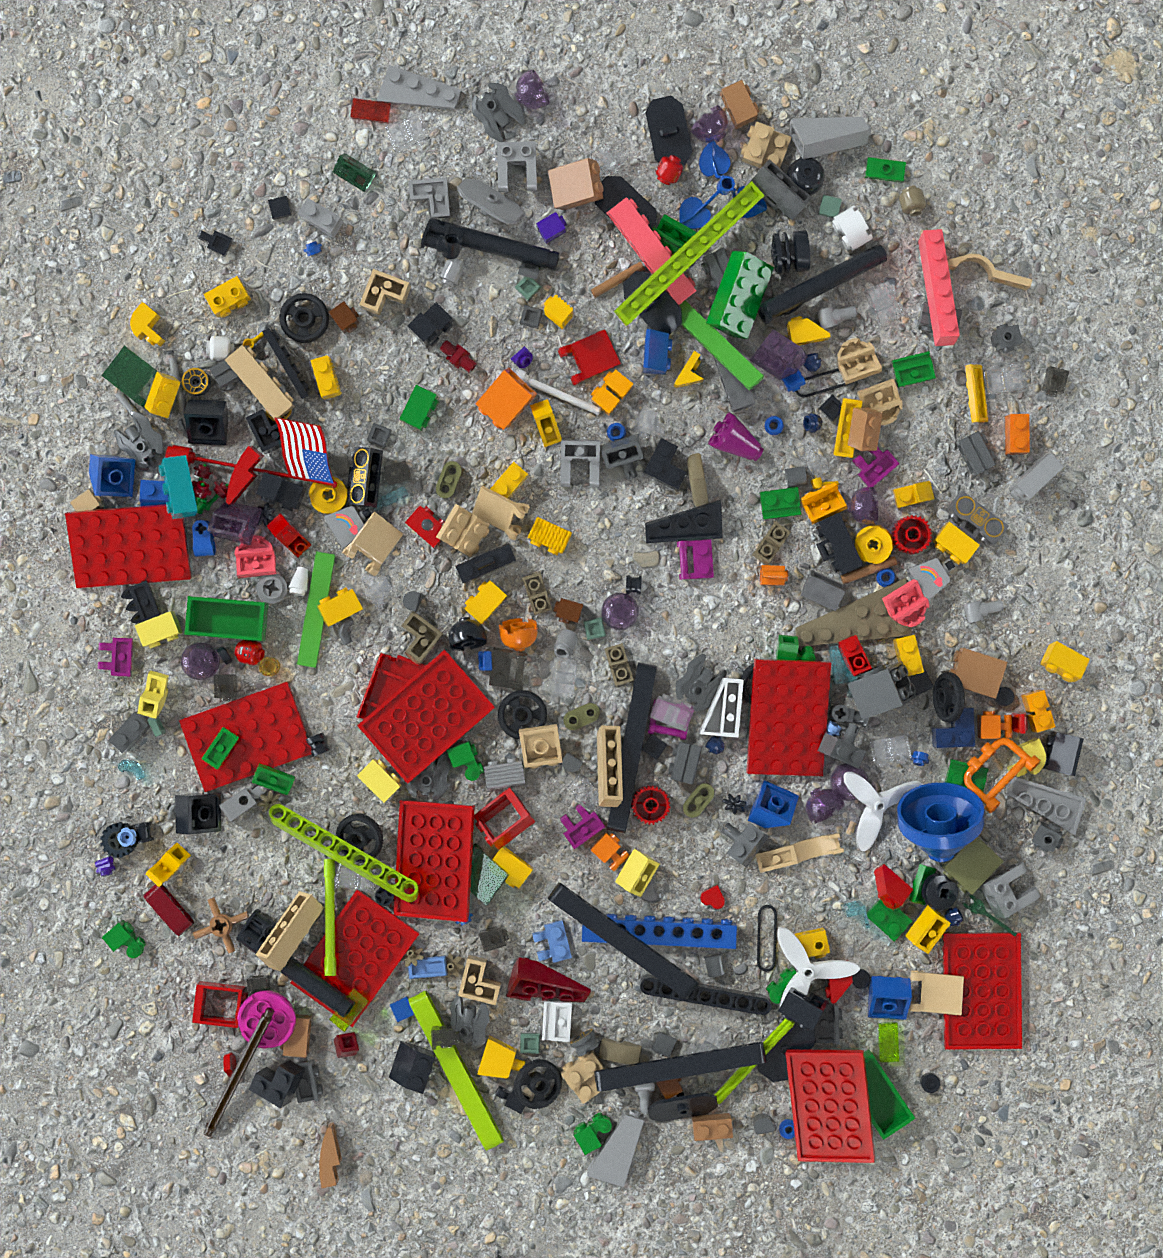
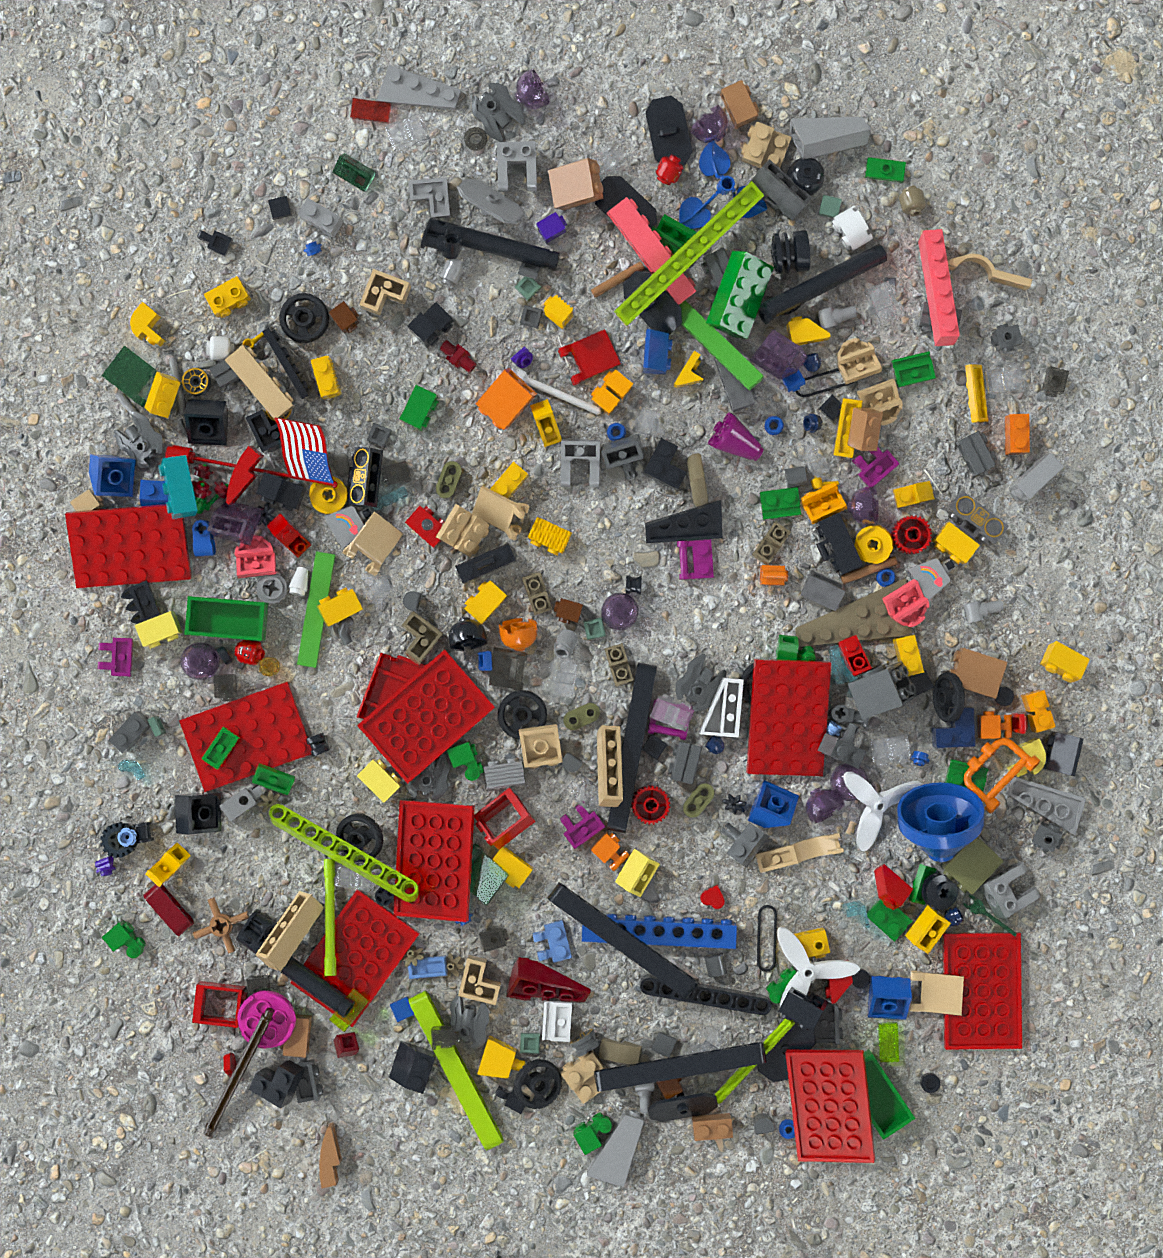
light yellow brick [137,670,169,719] -> none
none -> clear smoke piece [464,127,487,151]

